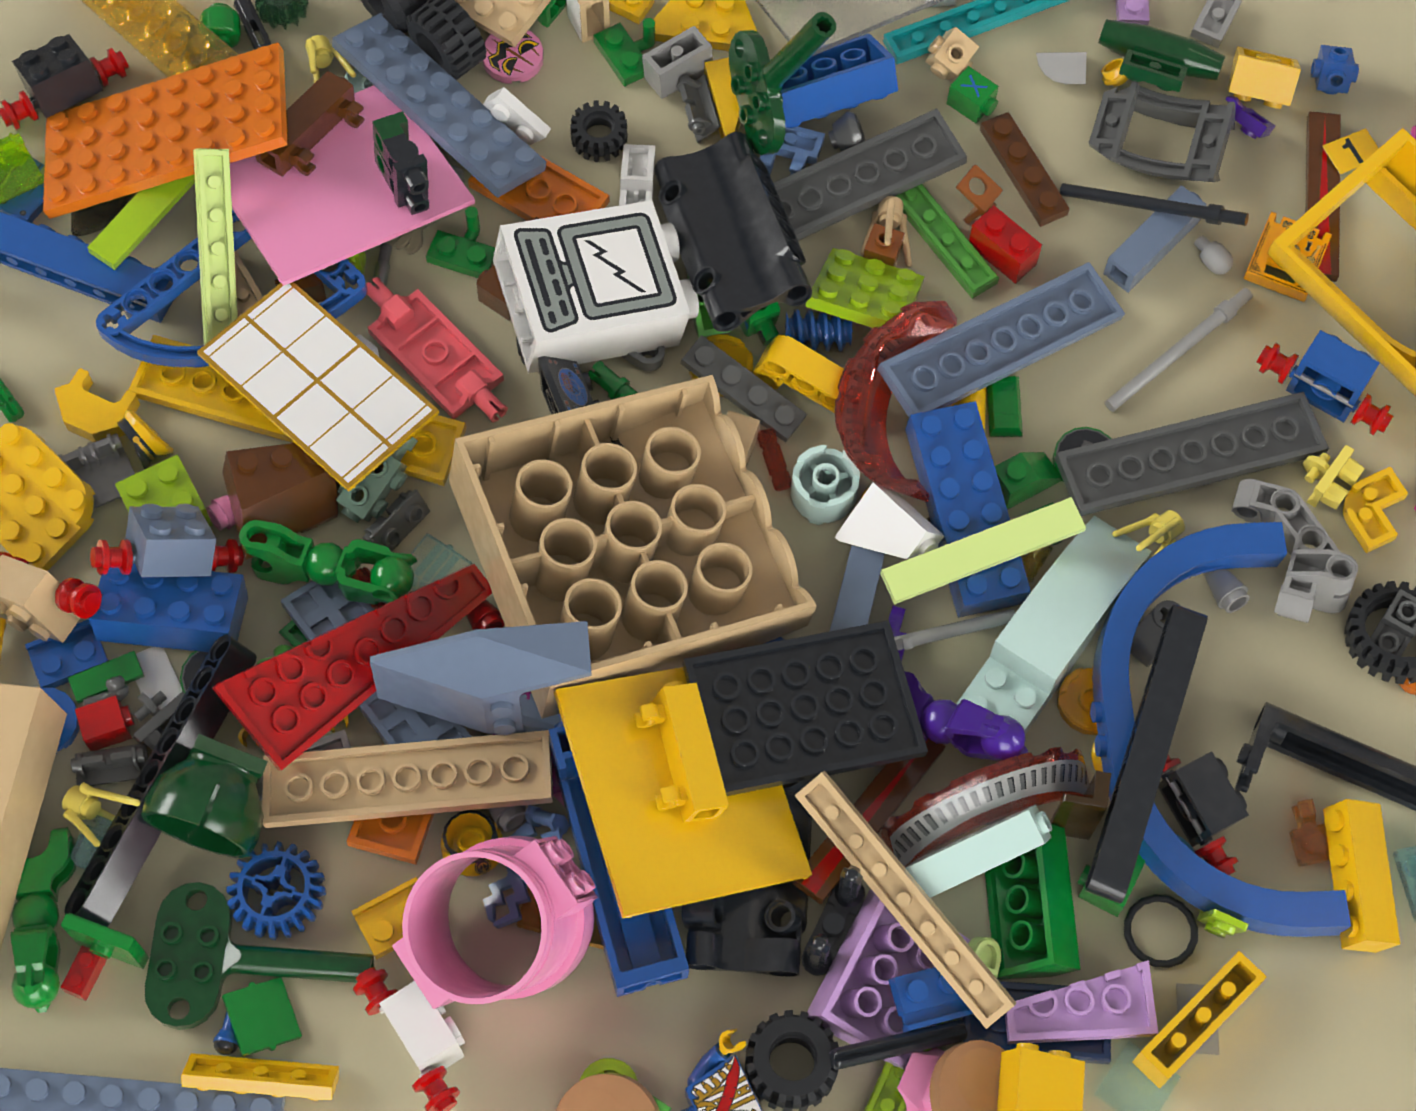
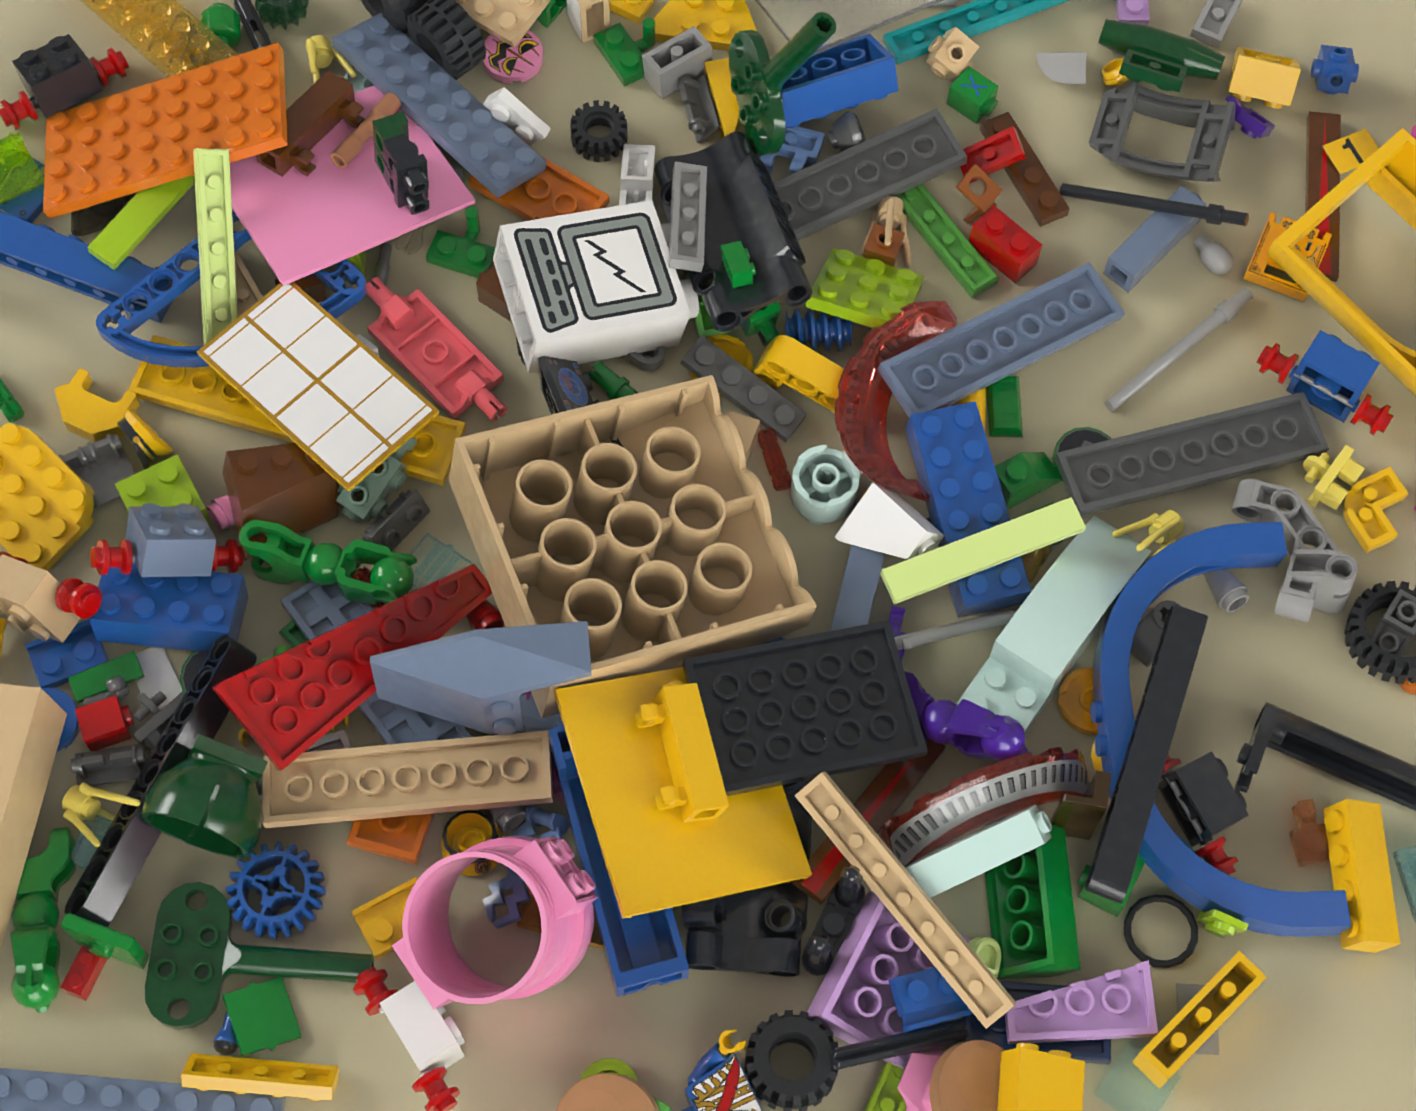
none -> nougat piece [330,92,401,169]
none -> light grey plate [669,162,707,272]
none -> green piece [721,241,756,288]
none -> red plate [960,126,1026,184]

